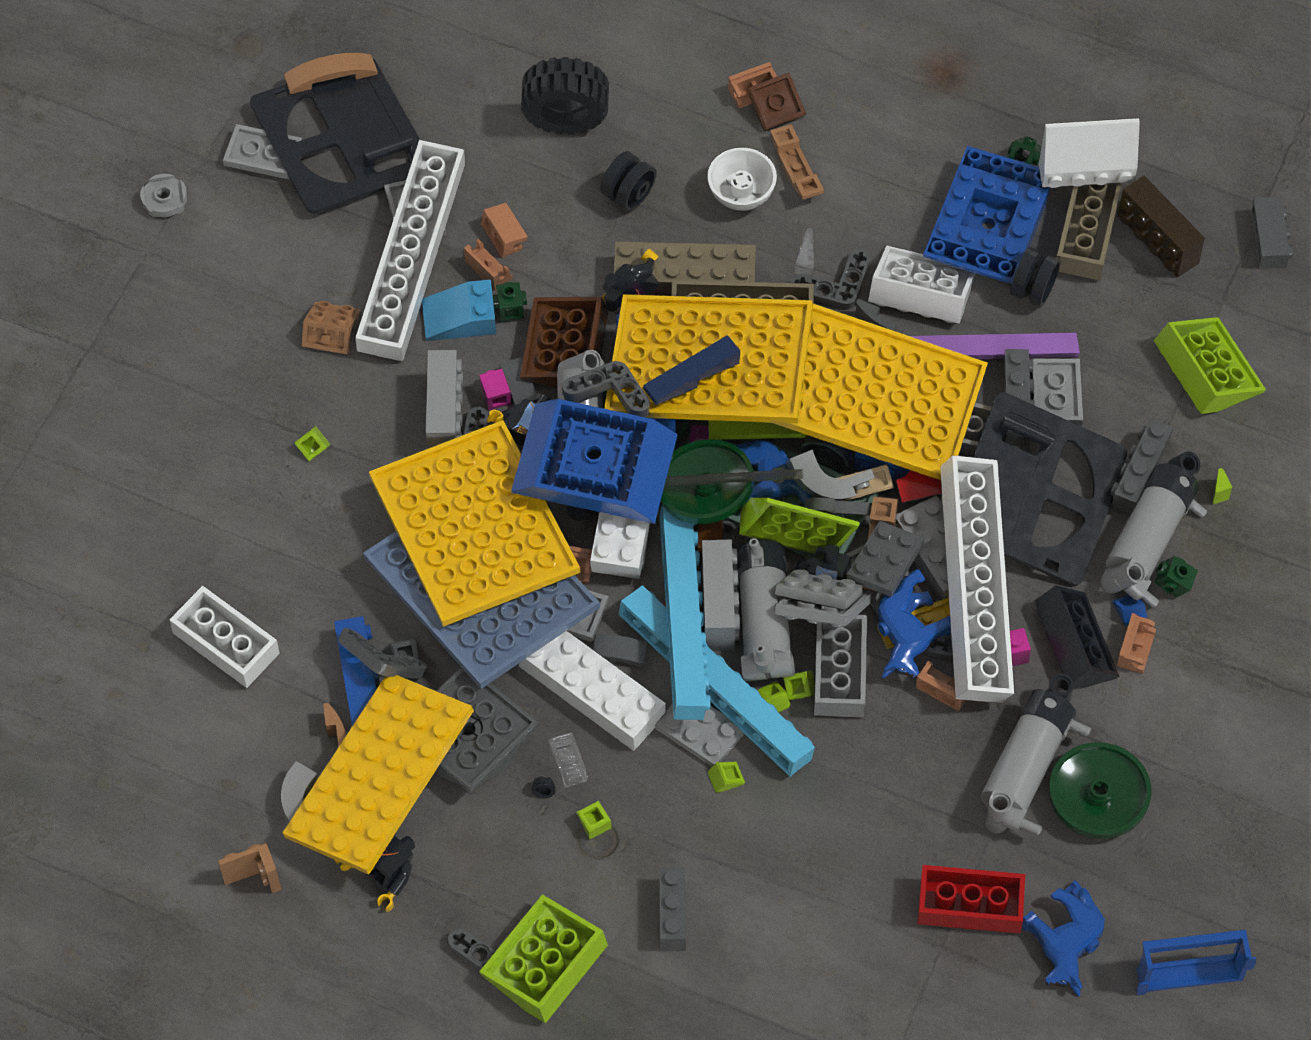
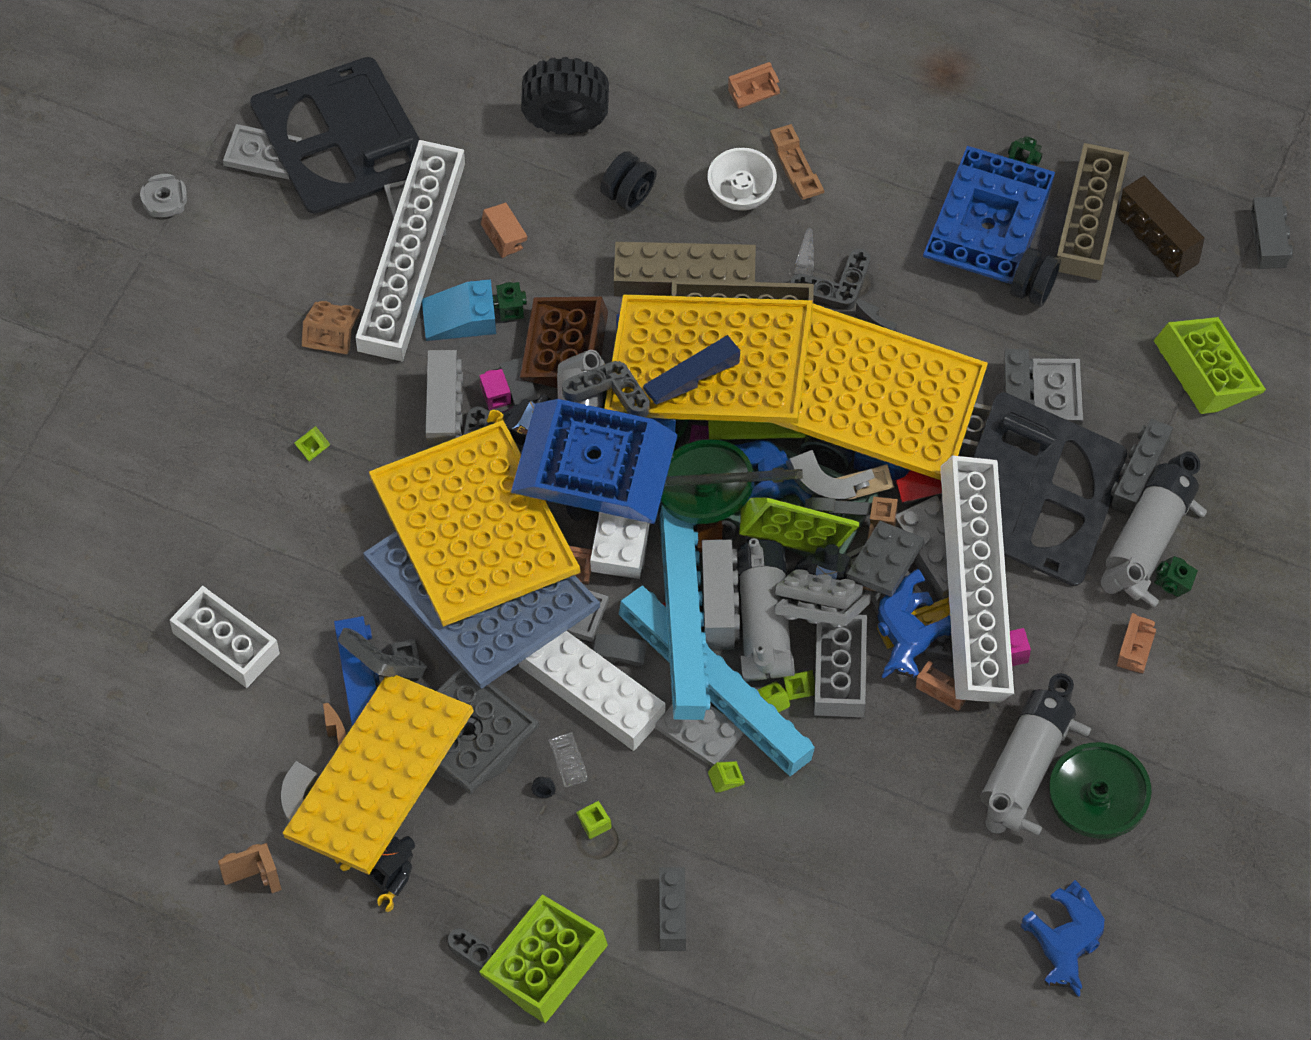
medium nougat slope [284,53,378,94] -> none
nougat hinge [464,239,513,291] -> none
black torso [602,248,660,312] -> none
reddish brown tile [747,72,806,131] -> none
white slope [868,246,976,324] -> none
medium lavender tile [910,333,1080,359] -> none
red brick [917,865,1026,934] -> none
black slope [1034,585,1120,688] -> none
white slope [1039,118,1140,188] -> none
blue slope [1112,595,1147,627] -> none
blue piece [1136,930,1257,995] -> none
lime slope [1213,468,1232,504] -> none

